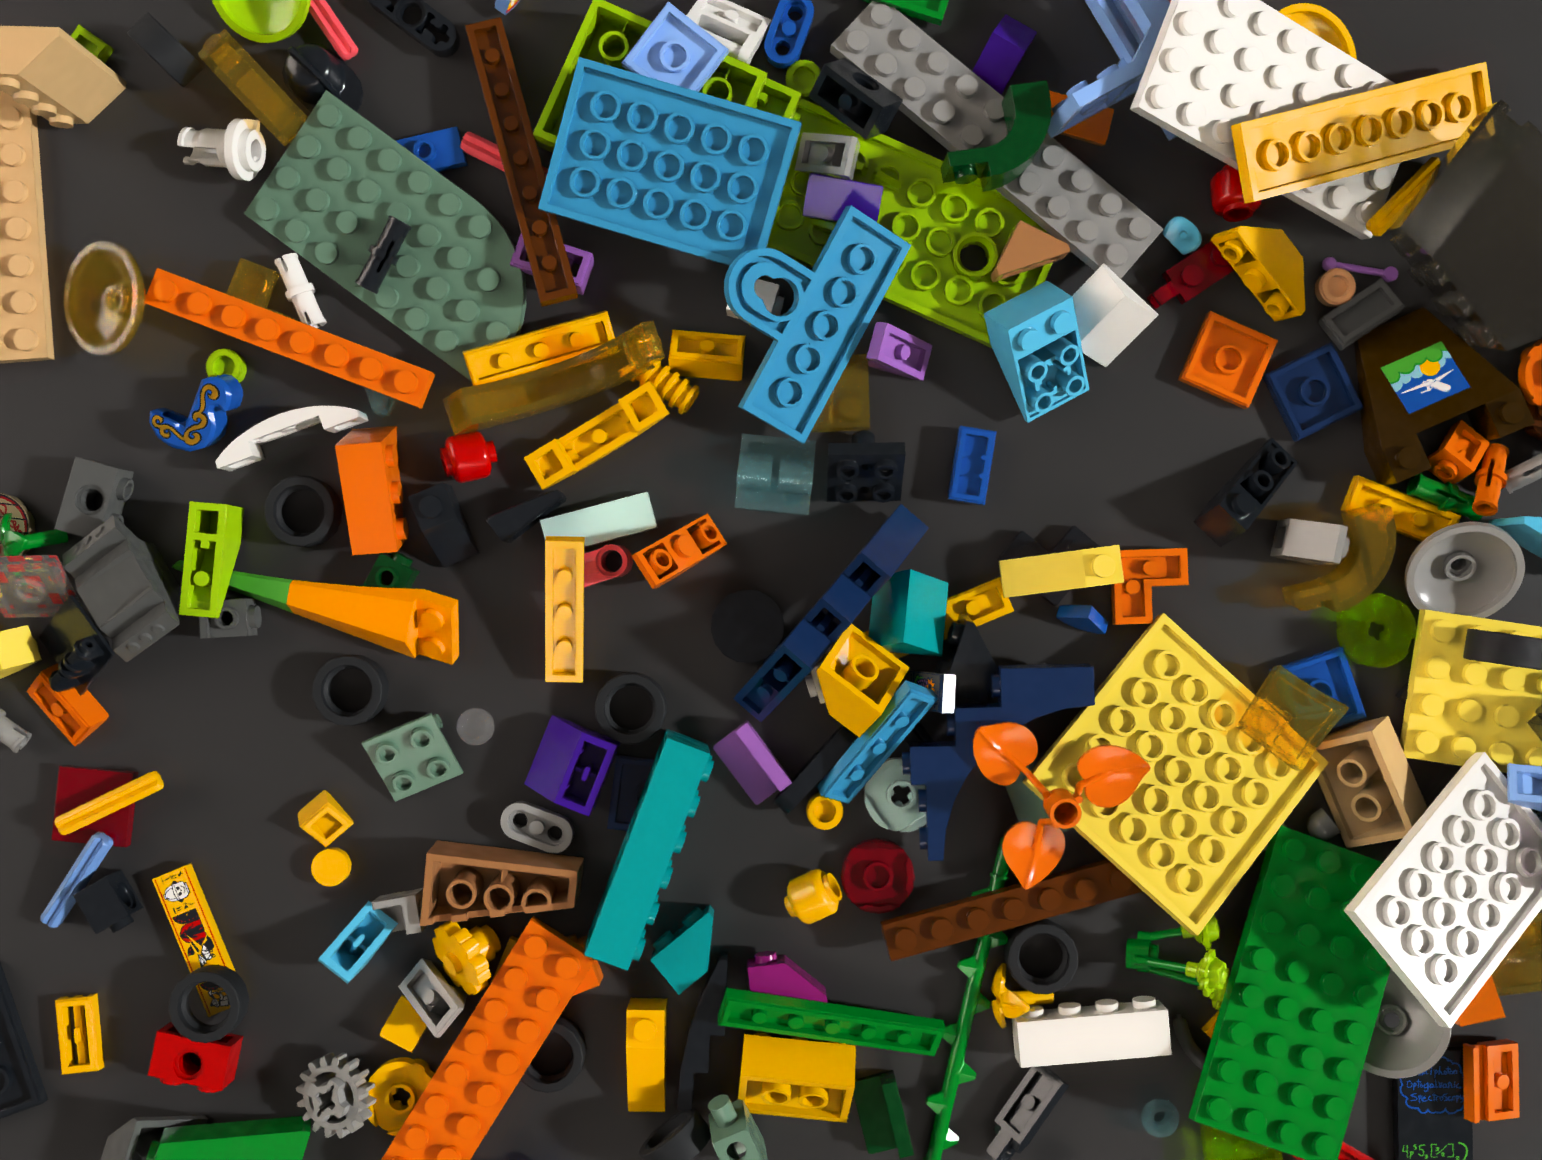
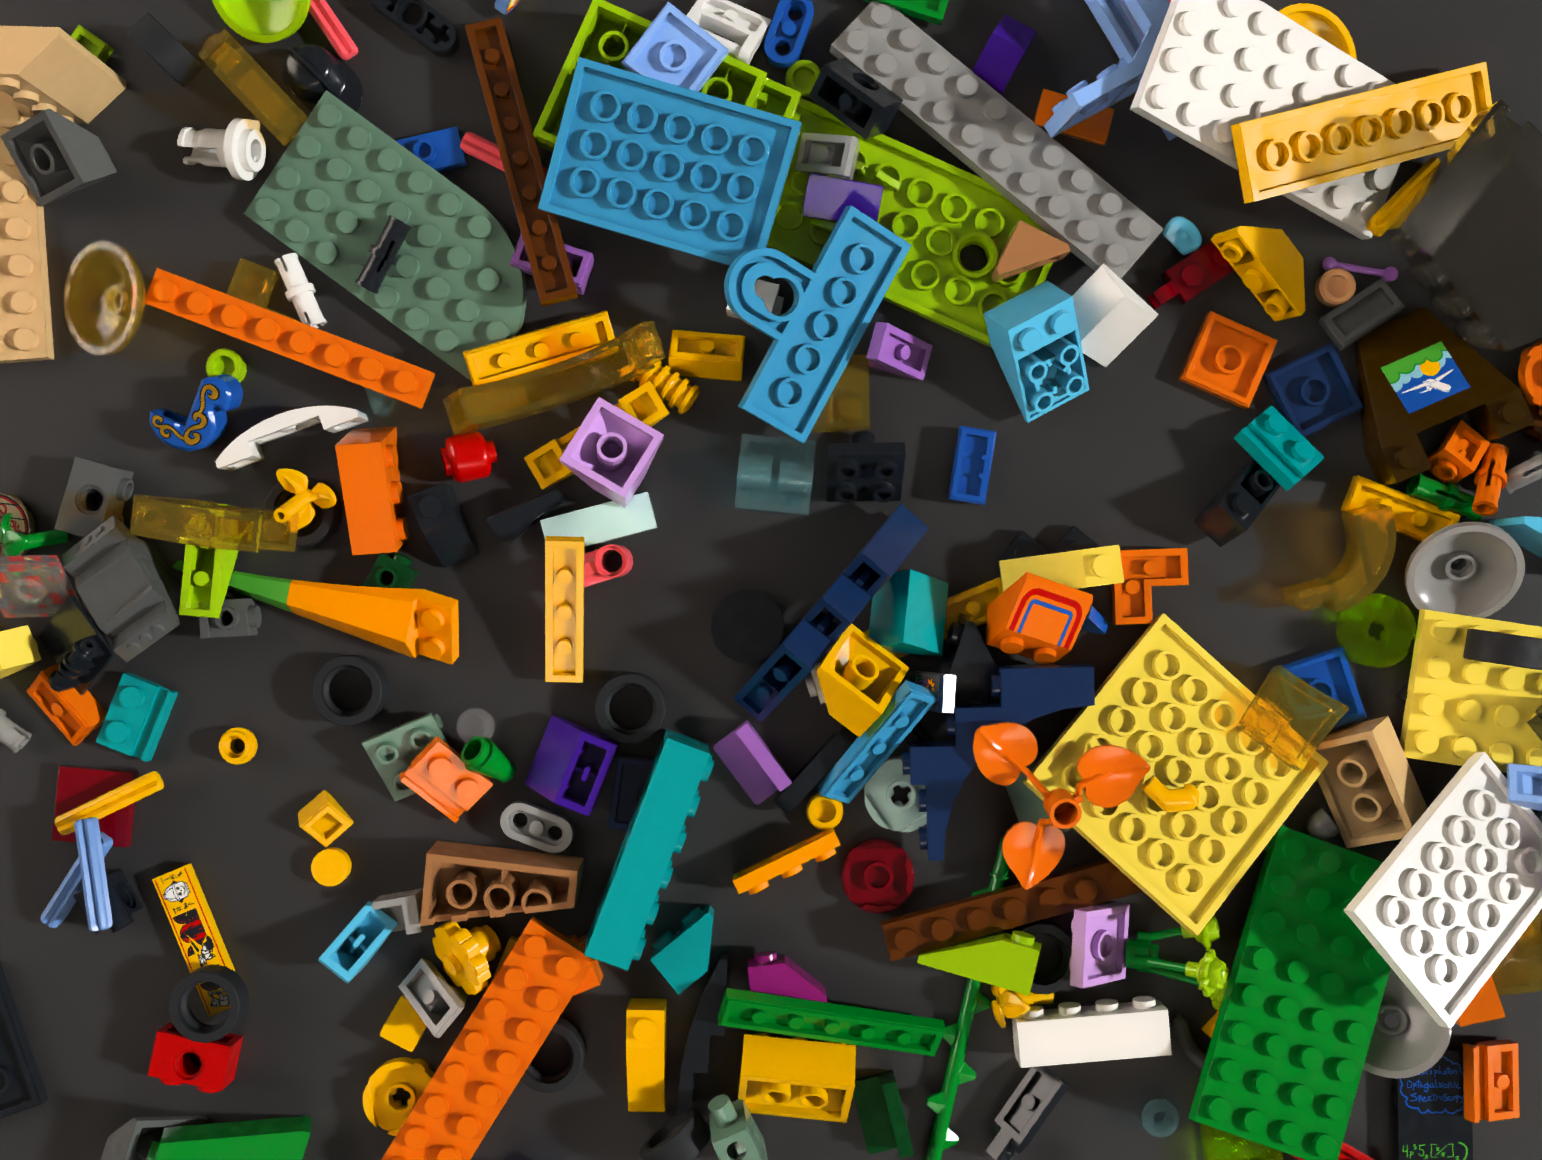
yellow tile [55,993,104,1075] -> none
light grey gear [296,1052,376,1138] -> none
orange slope [631,513,727,589] -> none
yellow head [784,869,842,925] -> none
dark green arch [940,80,1051,192] -> none
red head [1210,164,1262,222] -> none
light grey slope [1270,518,1350,566] -> none
none -> dark grey slope [0,109,117,207]
none -> medium blue axle [74,817,113,931]
none -> teal plate [96,672,179,762]
none -> clear yellow slope [130,494,299,552]
none -> yellow plate [219,727,258,765]
none -> yellow plant [273,468,337,531]
none -> orange plate [399,736,493,823]
none -> green cone [461,736,516,783]
none -> lavender slope [559,397,664,508]
none -> light orange plate [732,828,841,895]
none -> lime slope [917,931,1042,996]
none -> orange slope [986,572,1093,665]
none -> lavender plate [1069,902,1130,989]
none -> yellow arm [1141,775,1199,813]
none -> teal plate [1234,405,1325,491]

